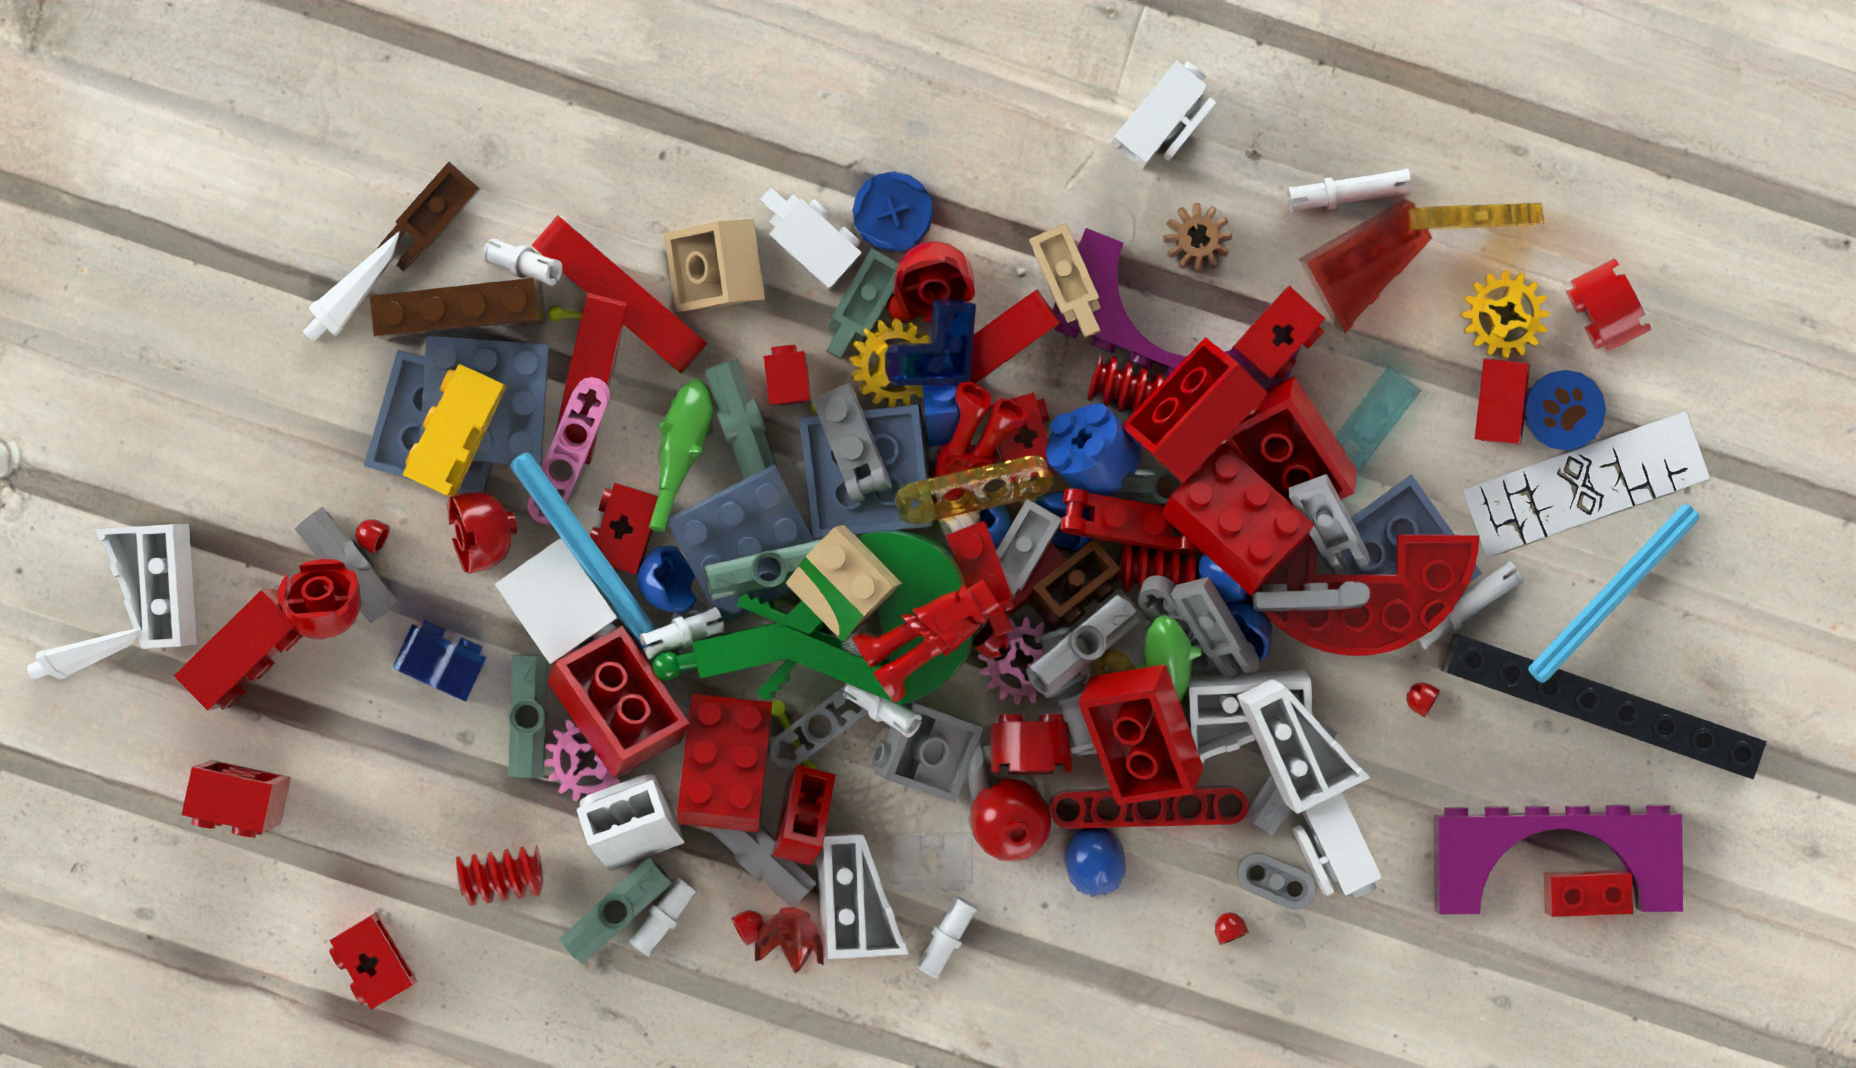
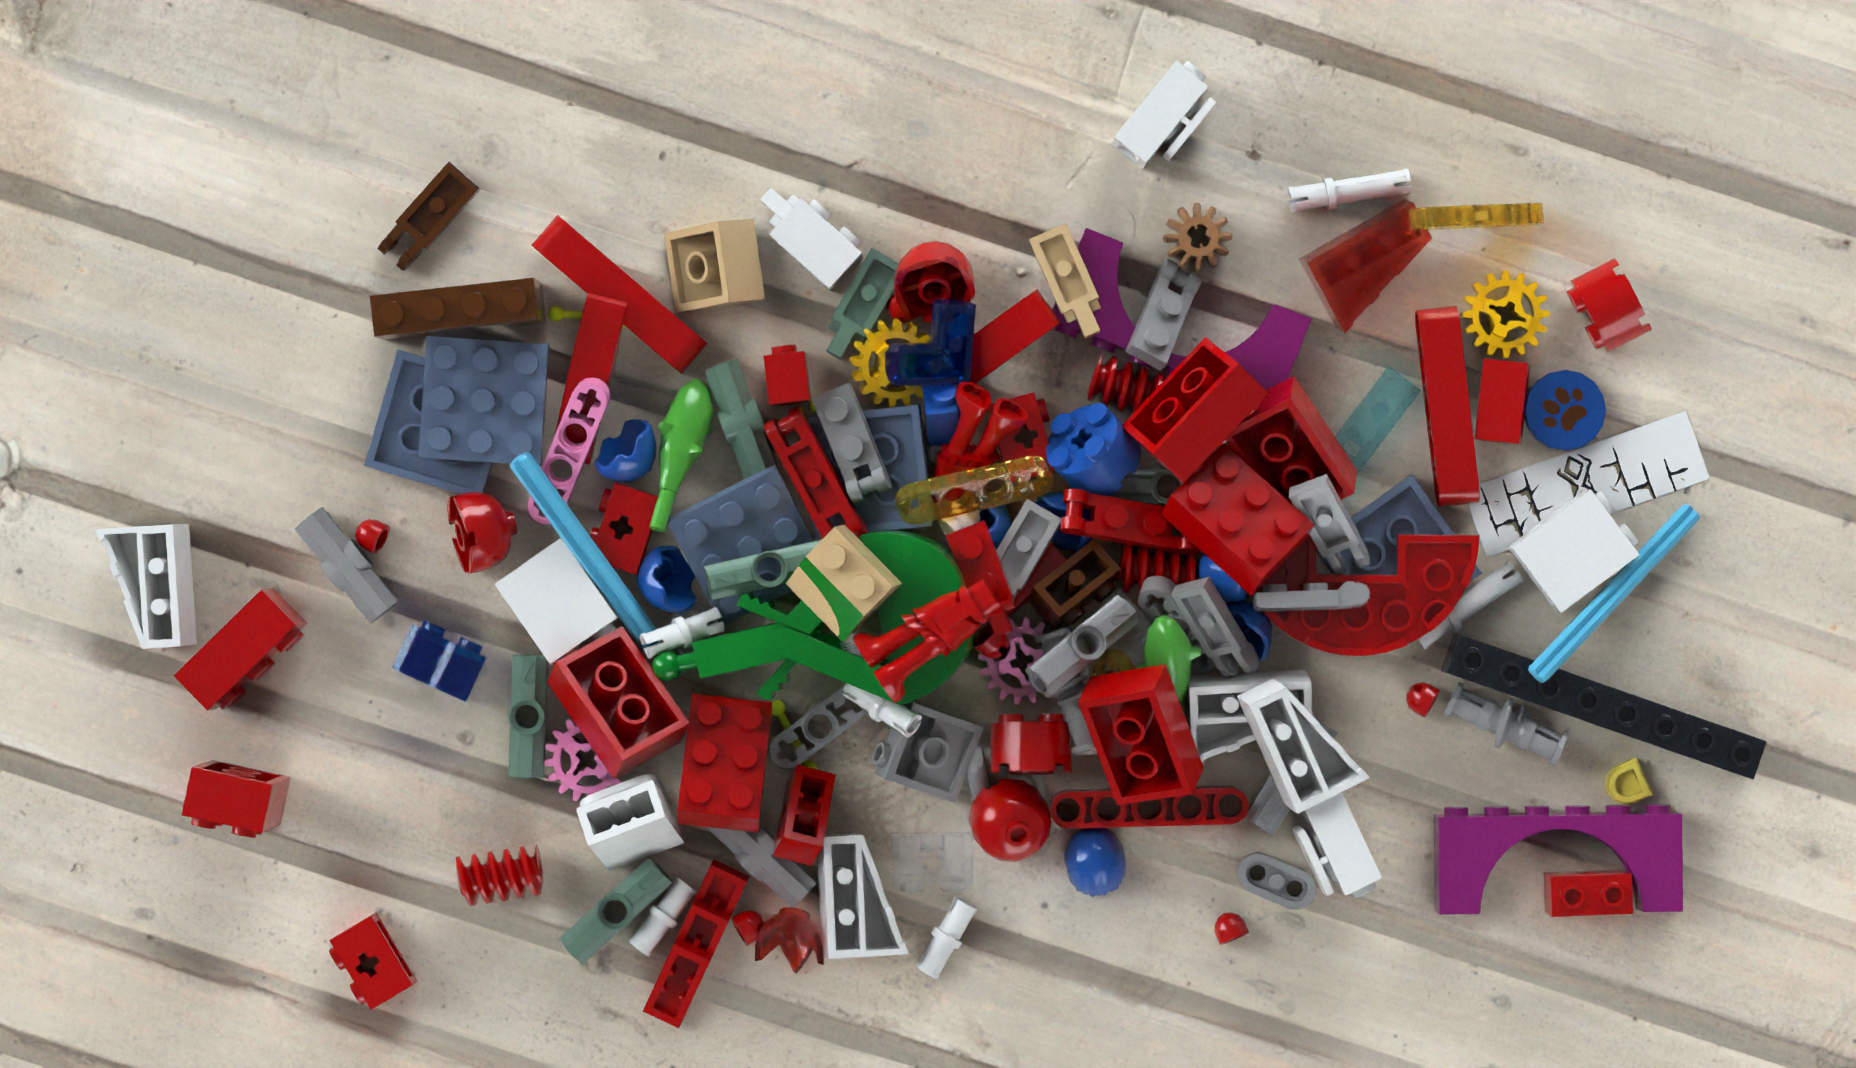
white bar [27,628,142,680] -> none
red cylinder [277,558,362,640] -> none
white bar [303,231,400,342] -> none
yellow wedge [402,364,507,497] -> none
white pin [483,238,562,285] -> none
blue tile [852,171,933,253] -> none
red brick [1231,285,1326,380] -> none
none -> blue hair [594,419,657,482]
none -> red slope [642,859,750,1028]
none -> red plate [764,405,868,539]
none -> light grey plate [1125,258,1203,371]
none -> red beam [1415,306,1480,507]
none -> light grey piece [1443,682,1570,766]
none -> white brick [1508,489,1640,613]
none -> light yellow tile [1604,757,1653,805]

